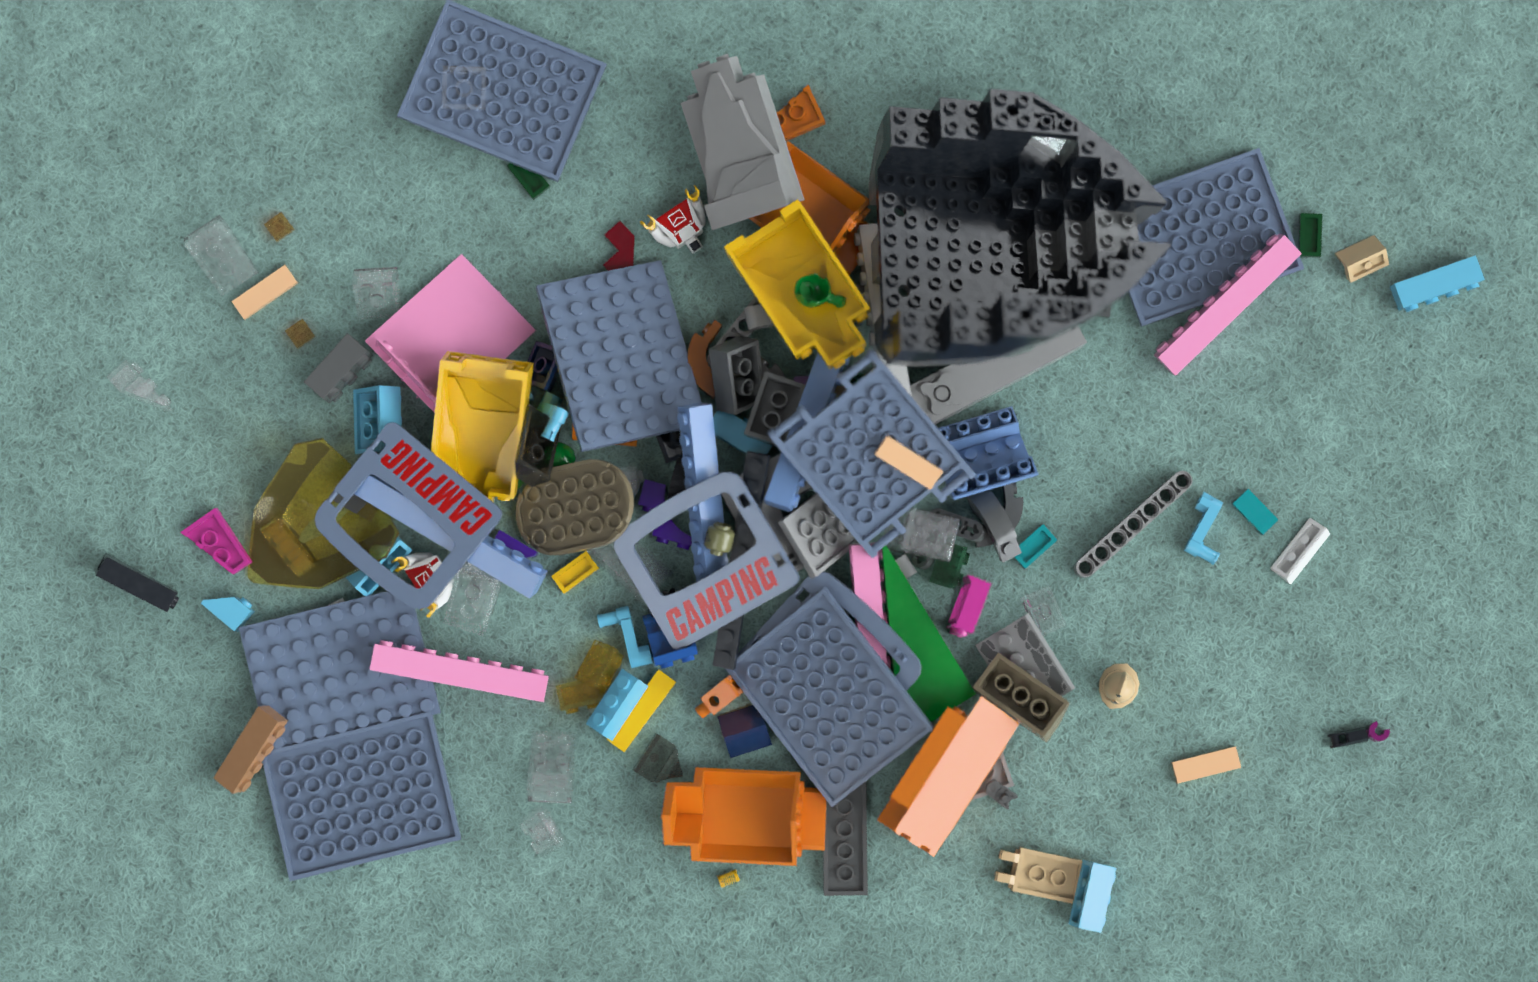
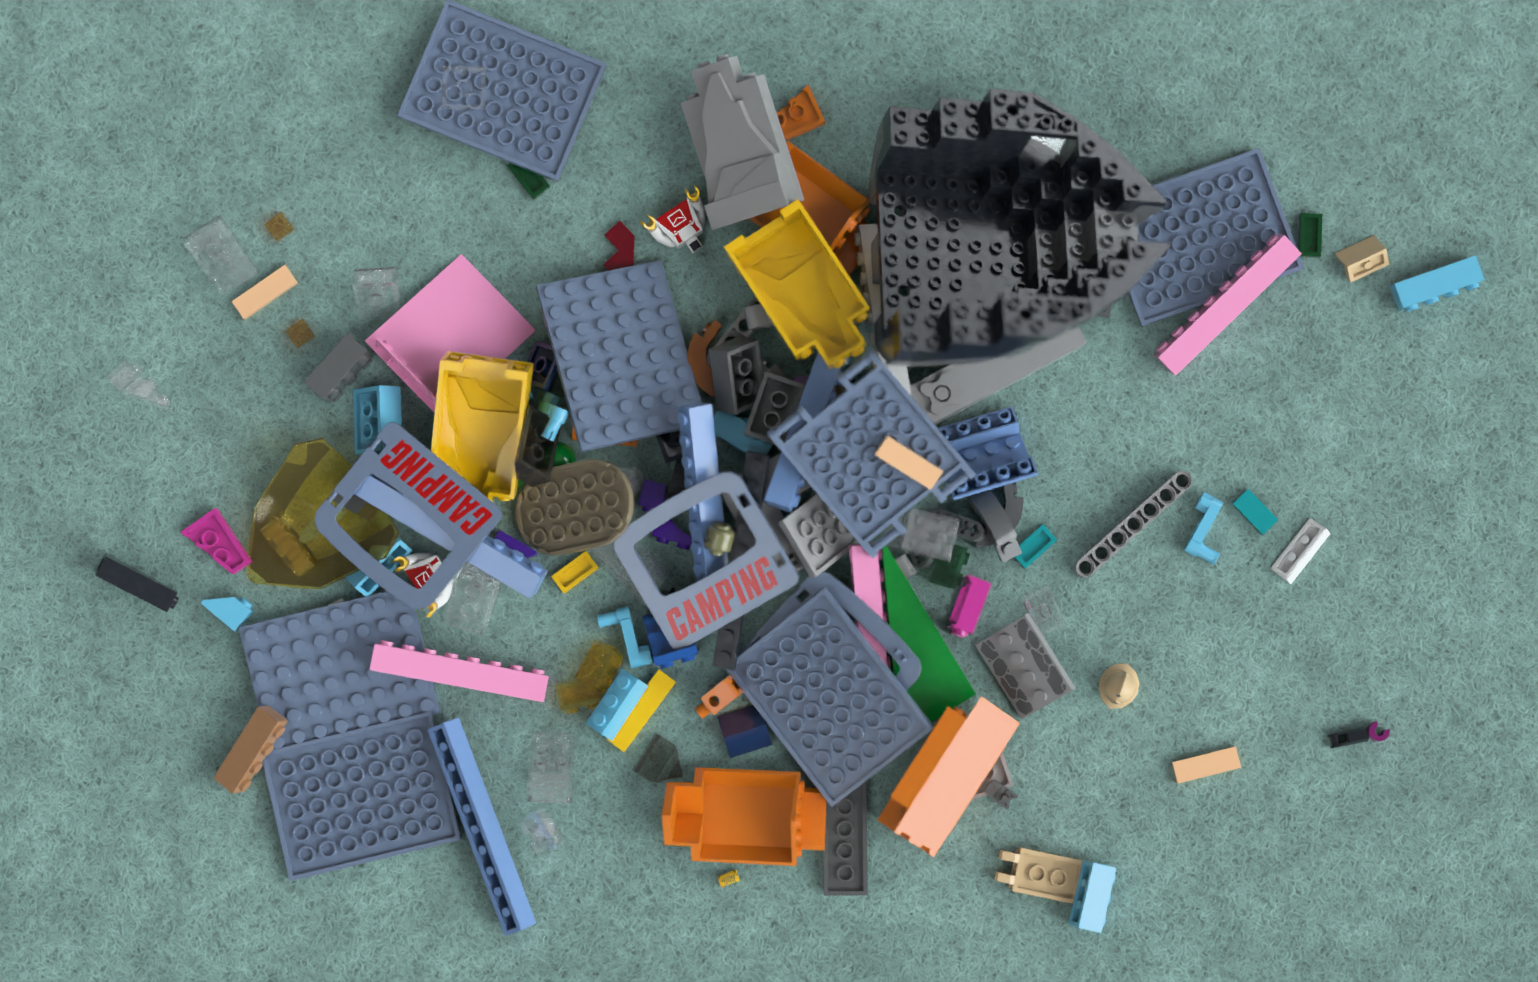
green hair [794,273,846,308] -> none
dark tan slope [973,653,1070,743] -> none
none -> medium blue brick [427,718,536,936]

